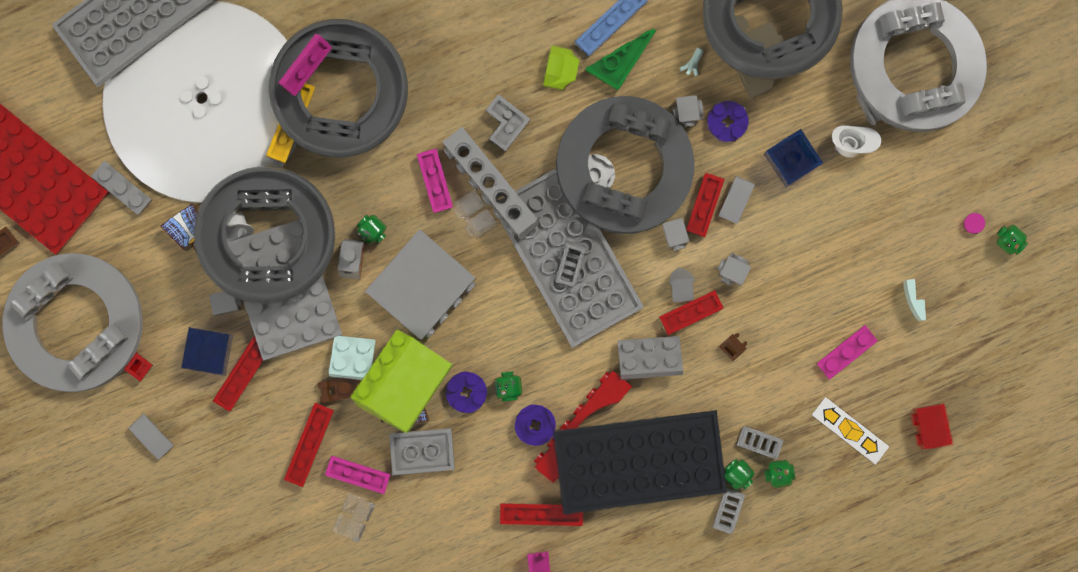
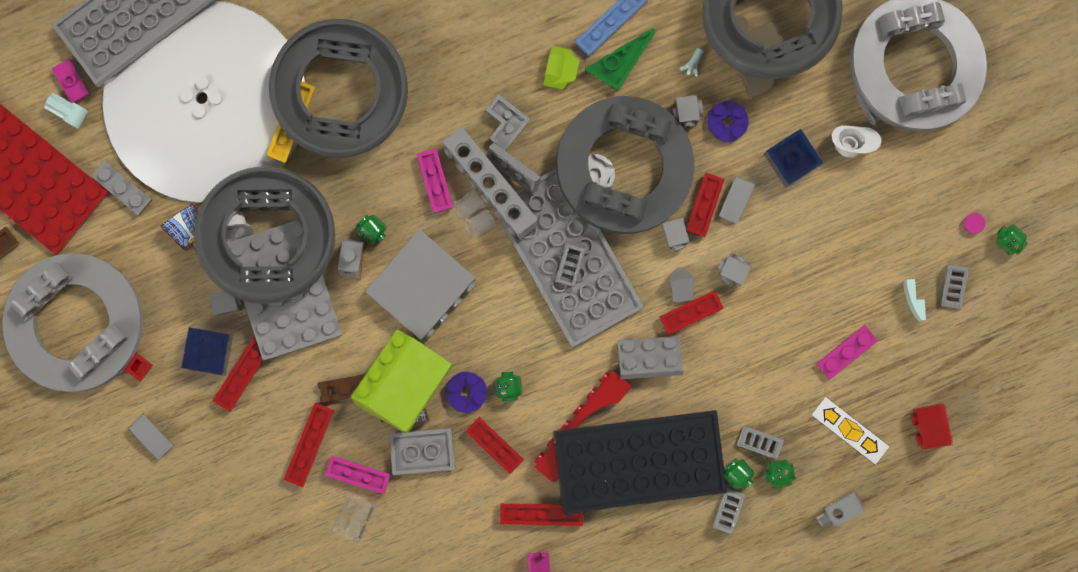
dark pink plate [278,34,332,96] -> none
light aqua plate [329,336,376,380] -> none
dark purple plate [515,405,556,446] -> none
reddish brown tile [719,333,747,361] -> none
none -> light aqua piece [44,93,89,129]
none -> dark pink plate [52,58,91,103]
none -> red plate [465,416,524,474]
none -> light grey plate [487,143,541,195]
none -> light grey torso [816,489,865,528]
none -> light grey slope [940,264,969,309]

